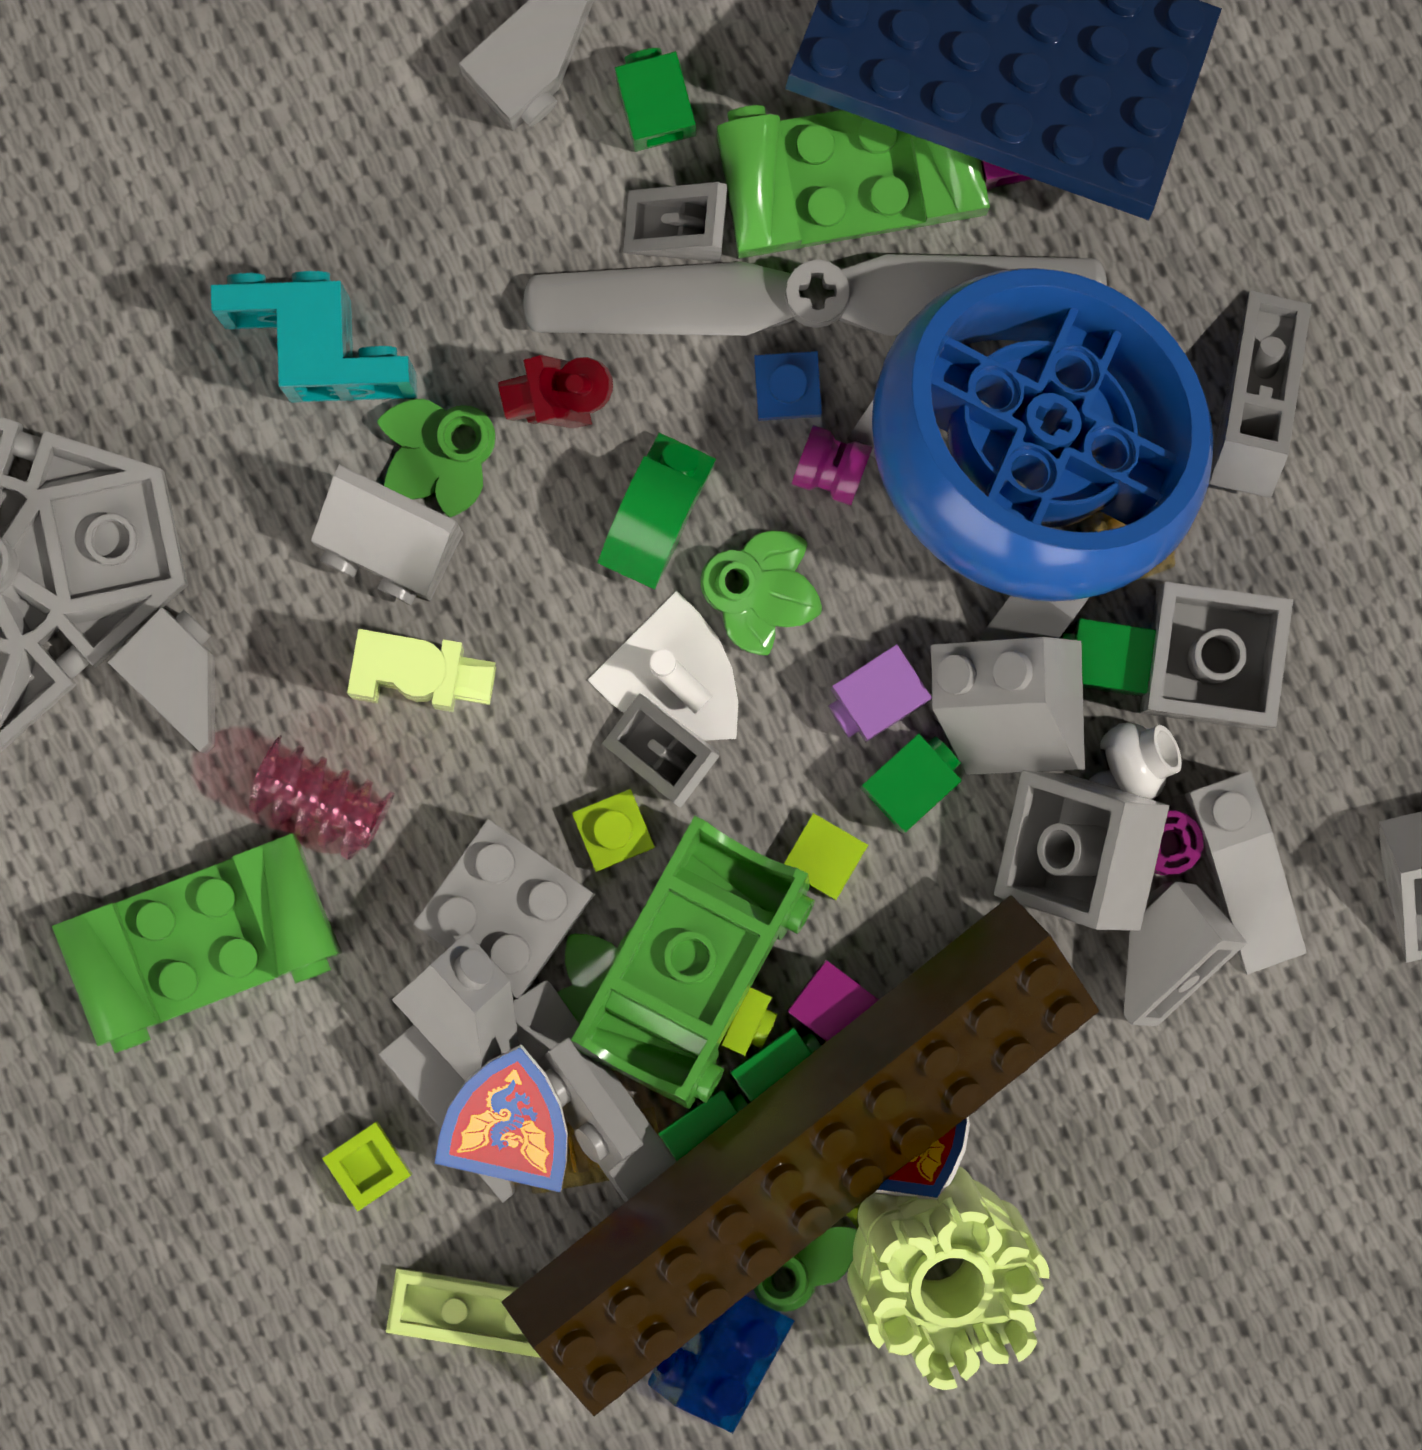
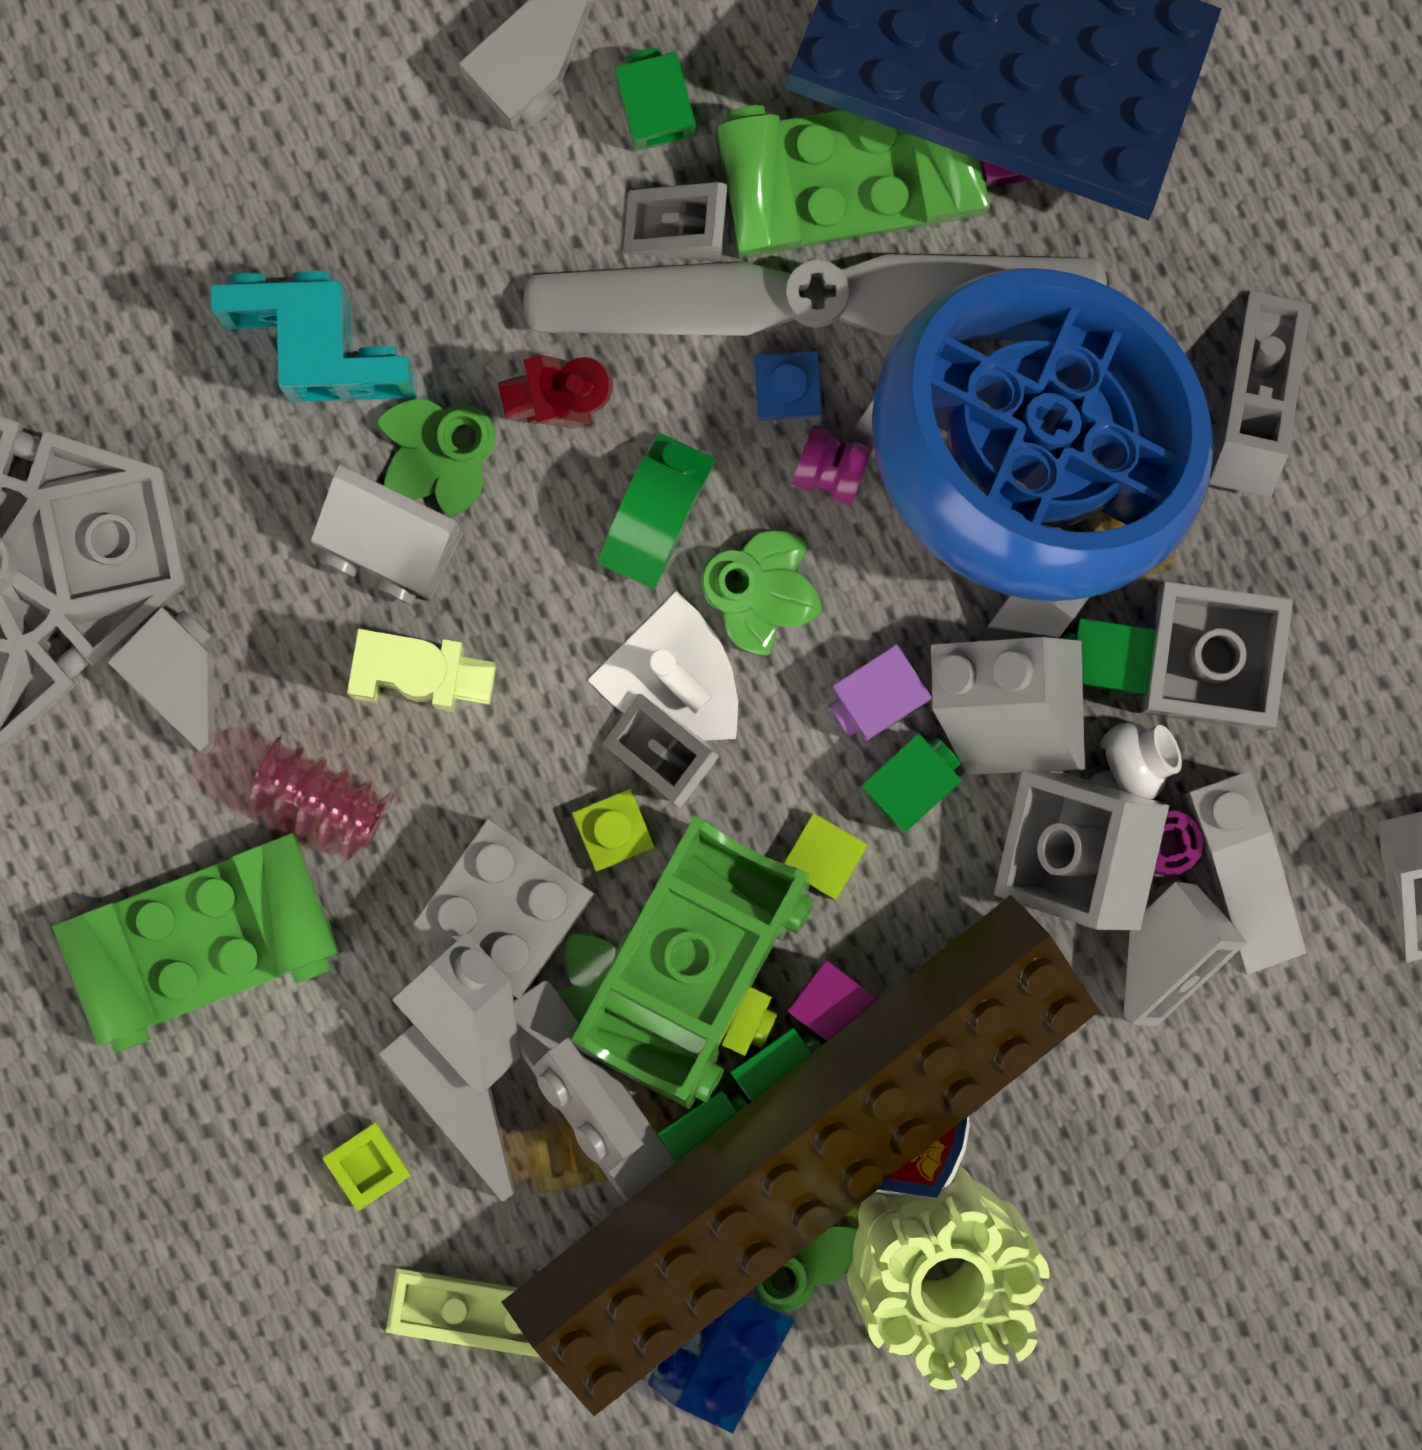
shield [434,1044,568,1192] -> none

